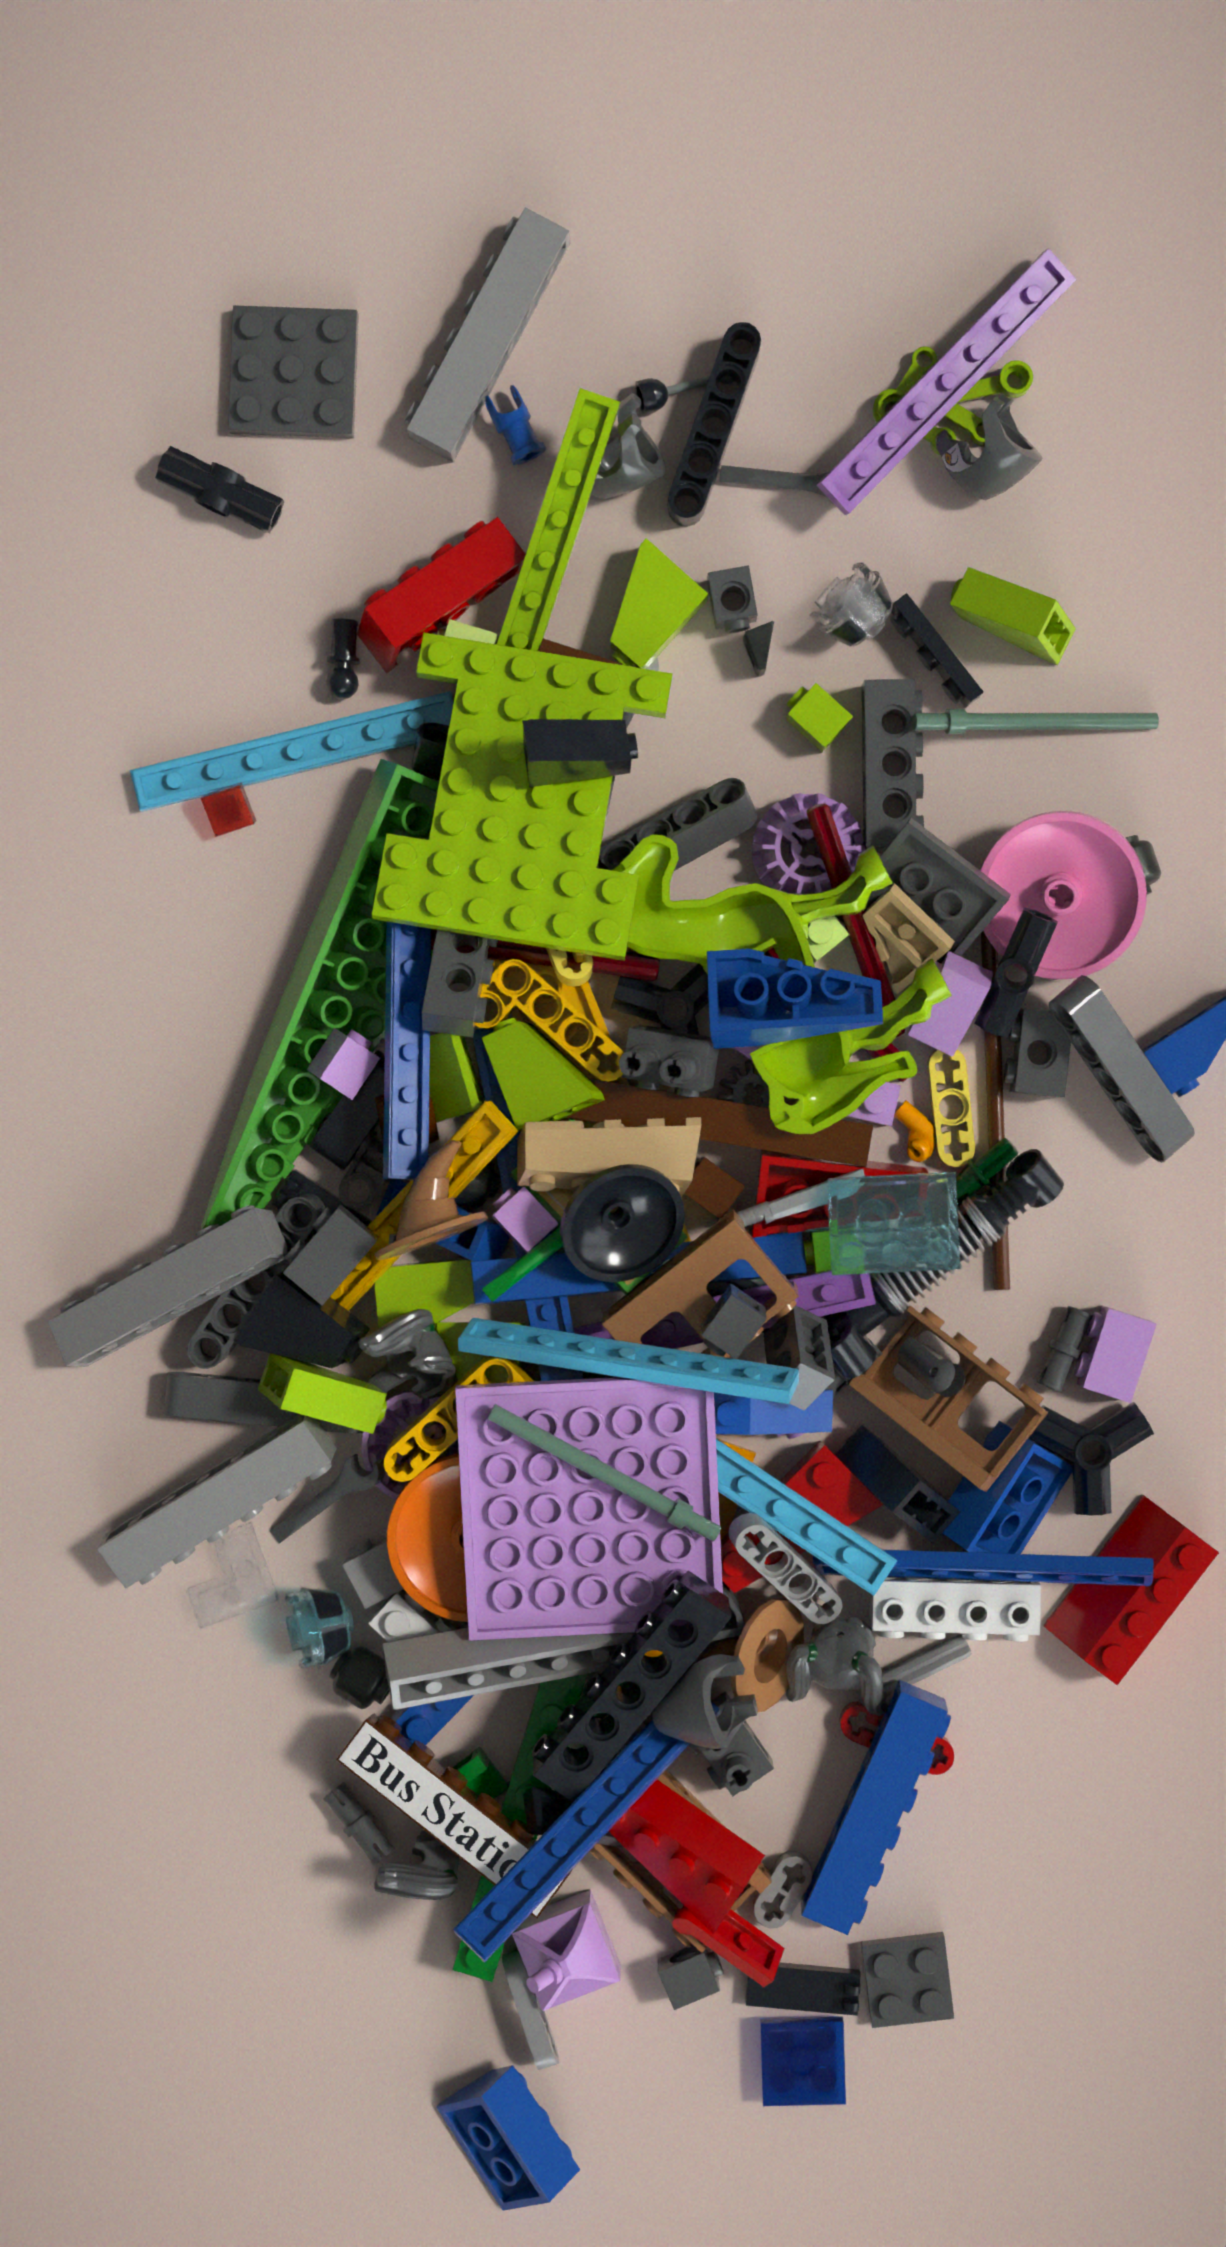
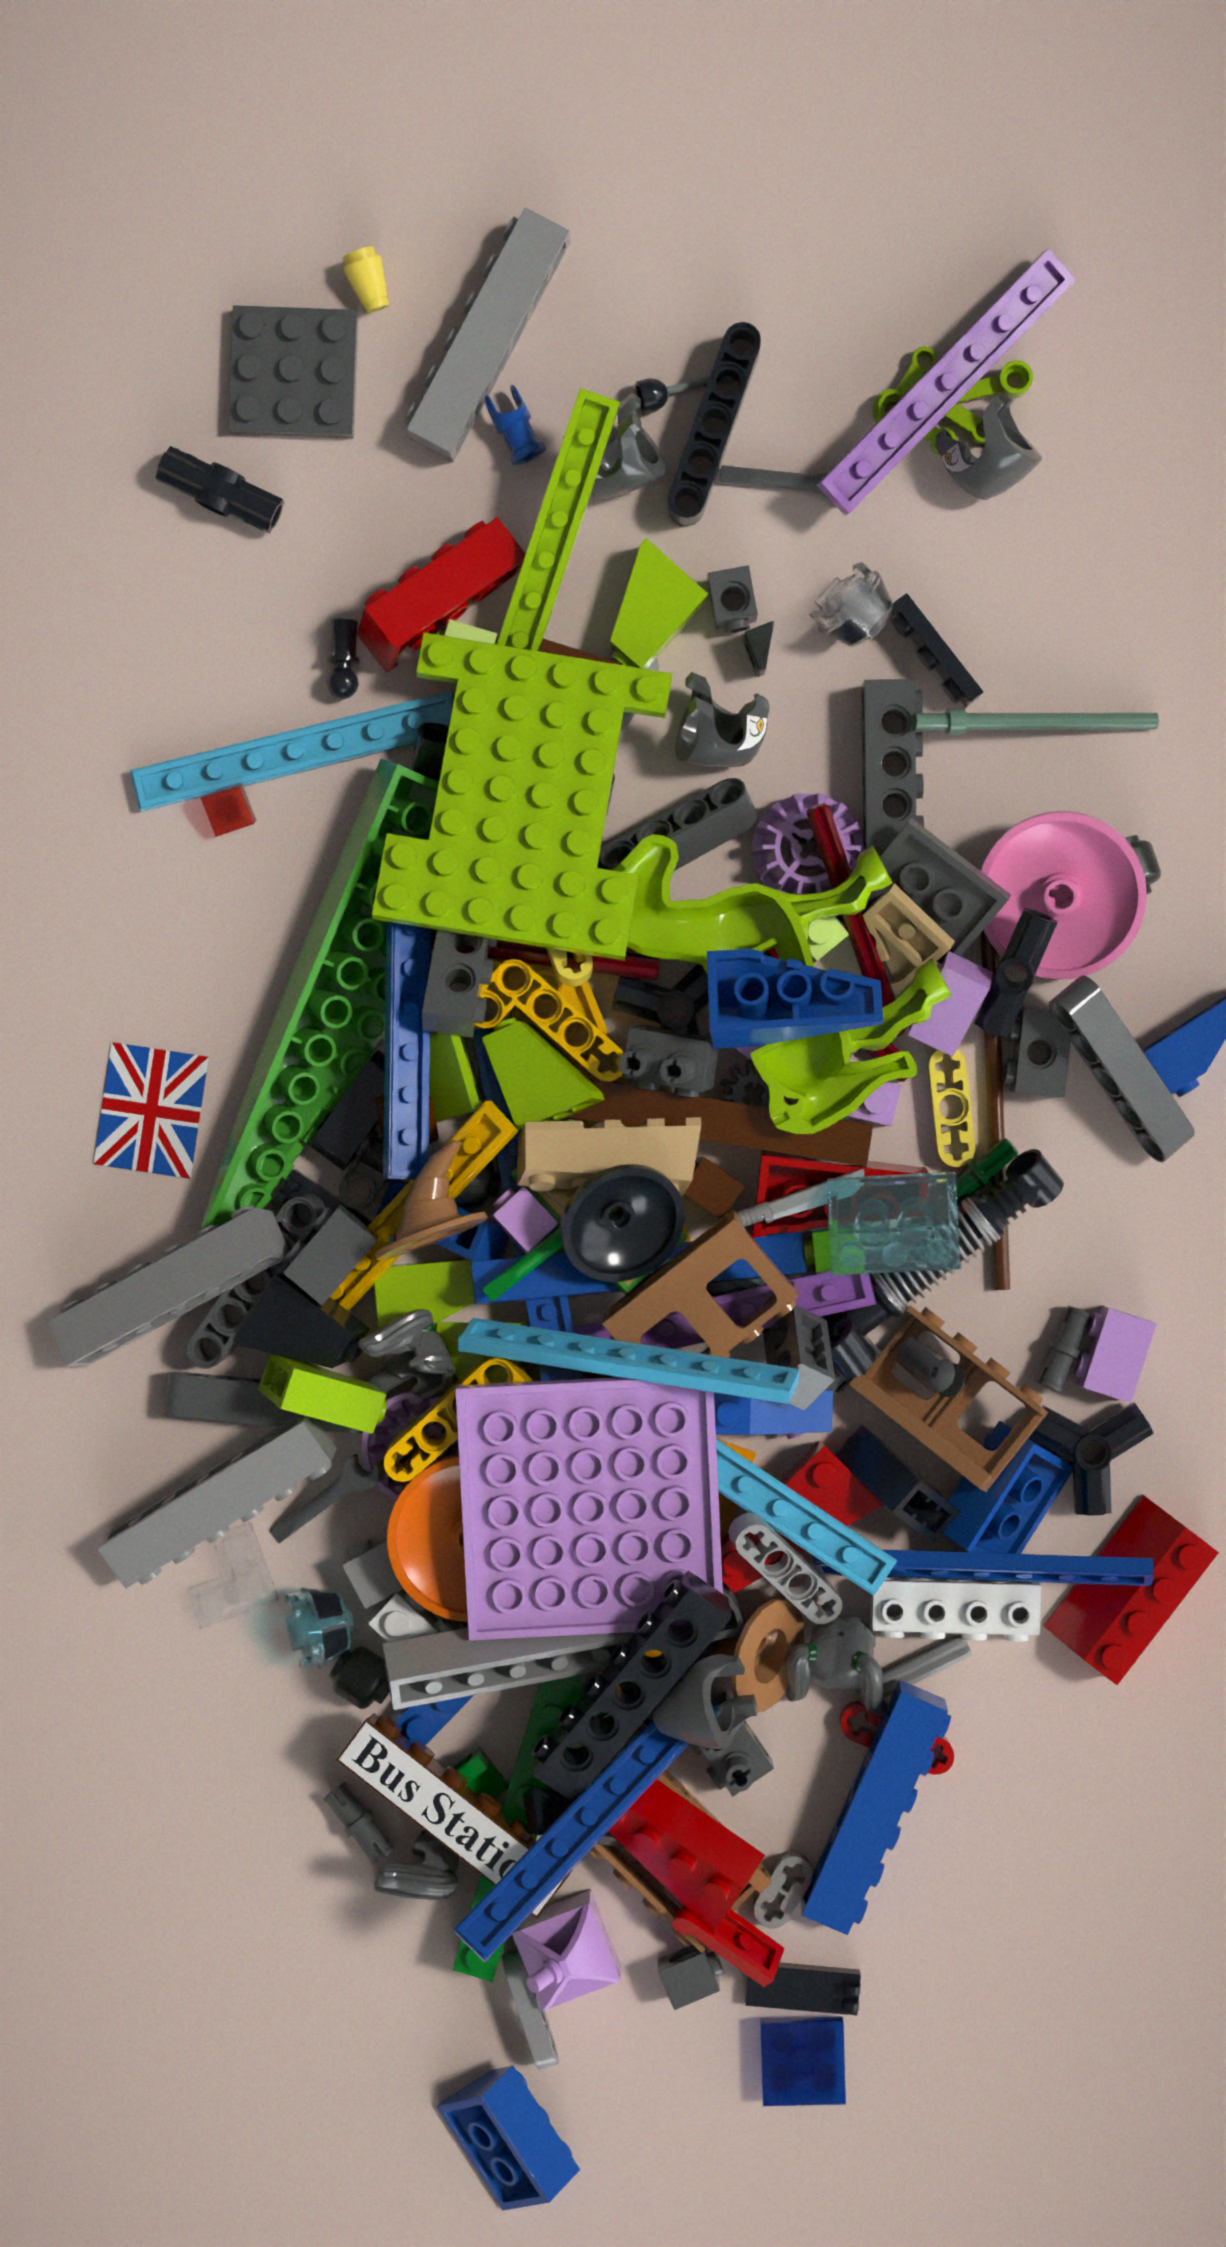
lavender brick [307,1028,380,1100] -> none
sand green bar [487,1404,721,1542] -> none
black slope [522,719,638,787] -> none
dark grey brick [701,1284,767,1360] -> none
lime brick [786,683,853,752] -> none
dark grey plate [861,1932,954,2028] -> none
light orange arm [894,1100,934,1162] -> none
lime slope [950,567,1076,666] -> none
none -> sticker [93,1042,209,1179]
none -> light yellow cone [342,246,390,313]
none -> dark grey piece [675,672,770,767]

